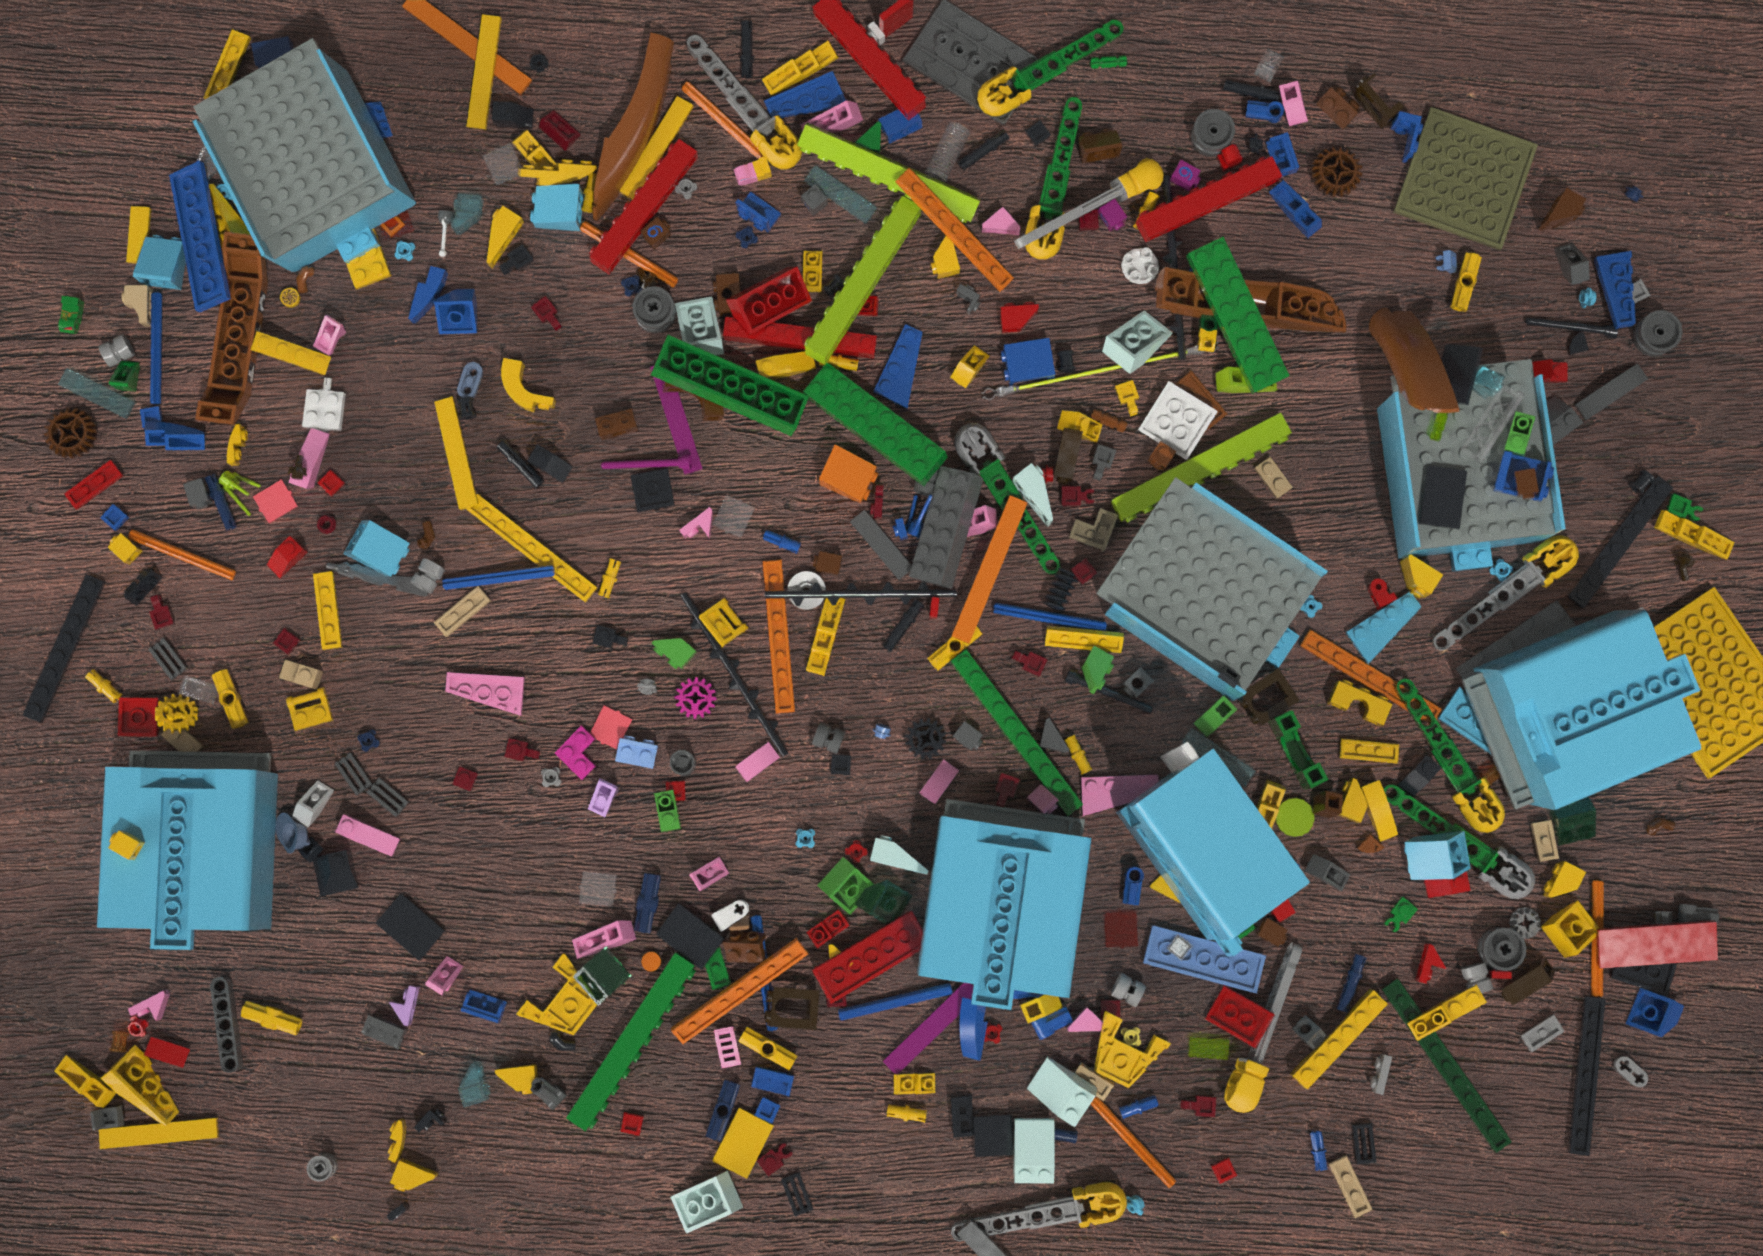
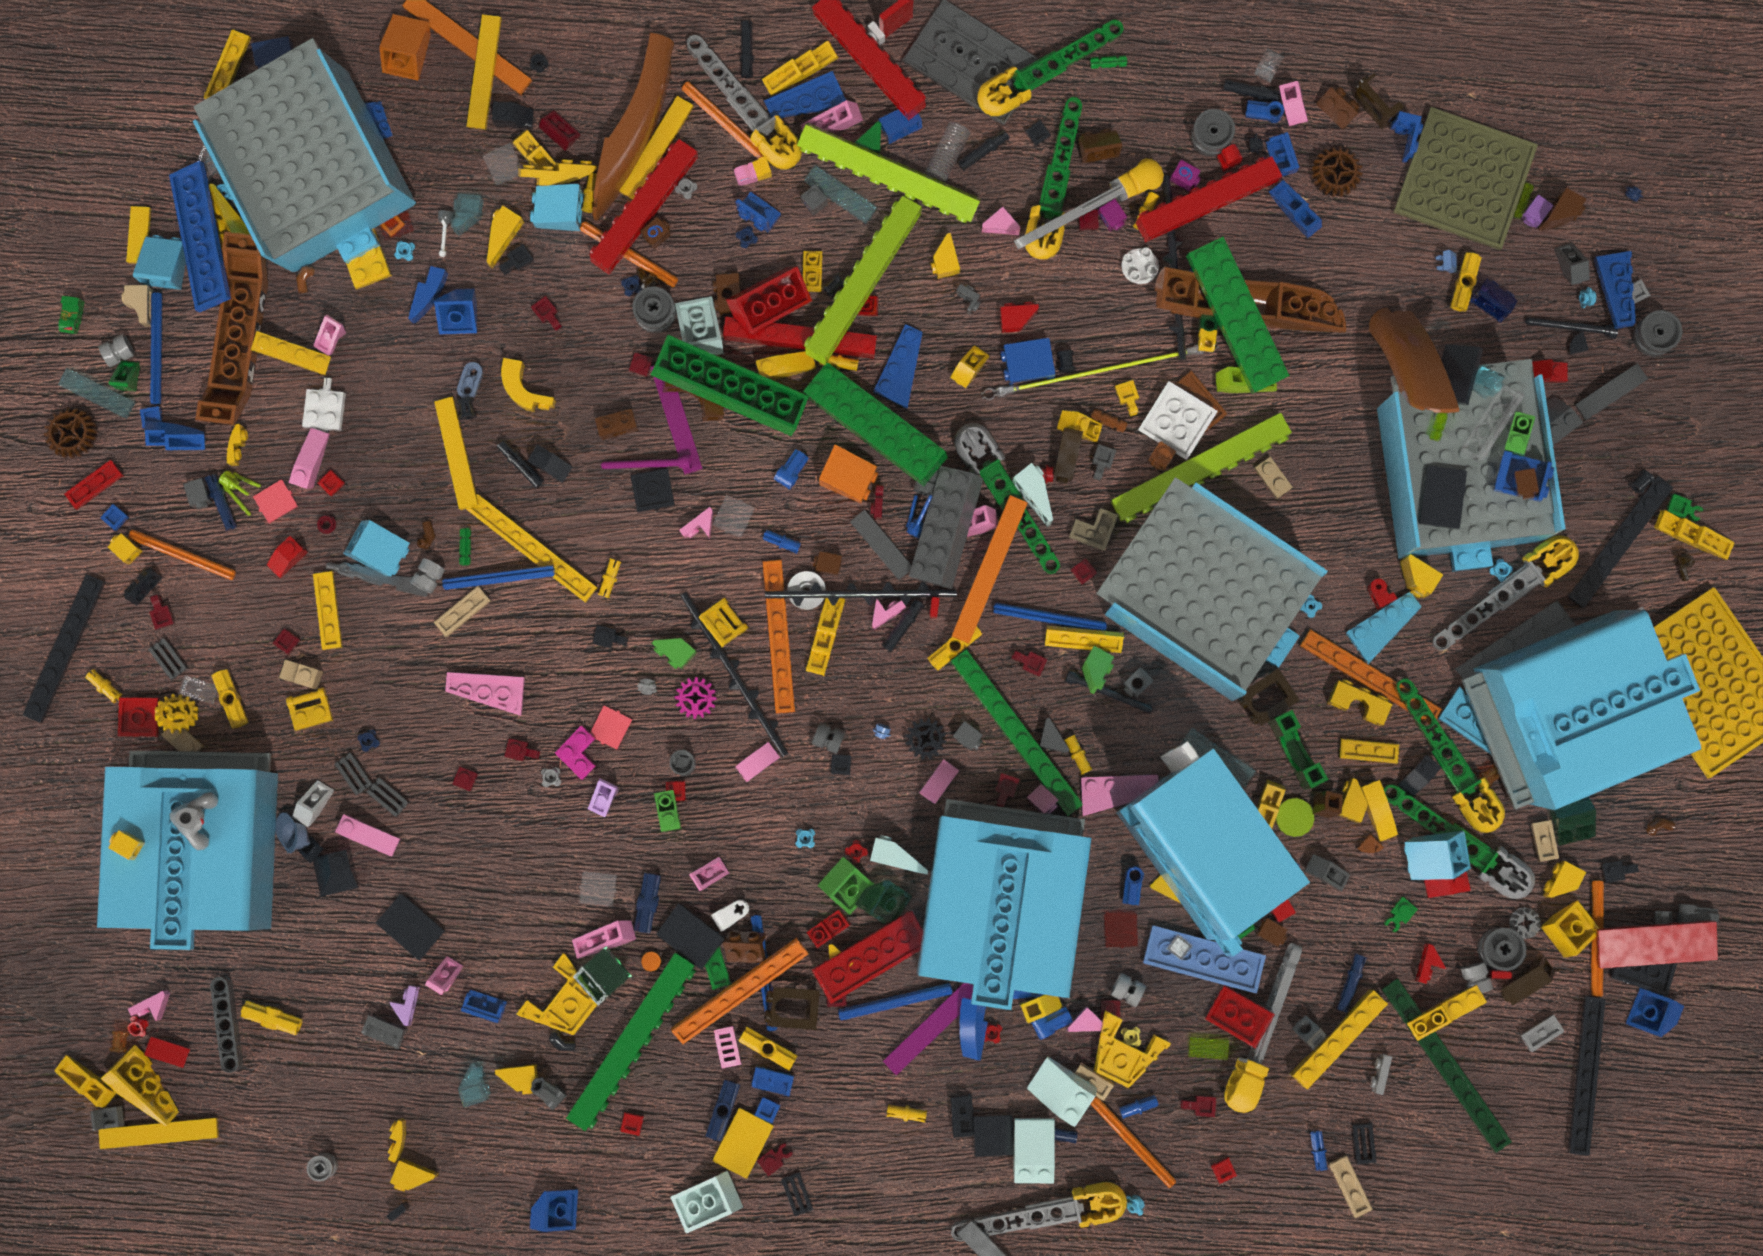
tile [280,288,300,308] -> none
dark brown plate [288,455,307,480] -> none
black bracket [413,1108,447,1133] -> none
light blue bracket [615,735,658,769] -> none
medium nougat slope [729,915,750,931] -> none
blue plate [893,518,908,541] -> none
yellow slope [894,1073,935,1095] -> none
orange tile [895,168,1014,292] -> none
black piece [1042,568,1079,610] -> none
dark red plate [1061,486,1094,507] -> none
light aqua slope [1102,310,1172,374] -> none
bright green slope [1193,696,1237,737] -> none
black tile [1218,665,1241,688] -> none
light grey beam [1613,1056,1648,1087] -> none
none -> light grey head [169,792,218,850]
none -> orange slope [379,14,431,81]
none -> green axle [459,528,471,566]
none -> blue slope [530,1189,578,1232]
none -> dark red plate [629,353,653,377]
none -> blue piece [774,449,809,490]
none -> bright pink slope [872,599,906,630]
none -> clear blue slope [1470,279,1518,323]
none -> clear neon green axle [1513,183,1534,219]
none -> medium lavender brick [1521,194,1554,228]
none -> black plate [1601,861,1639,883]

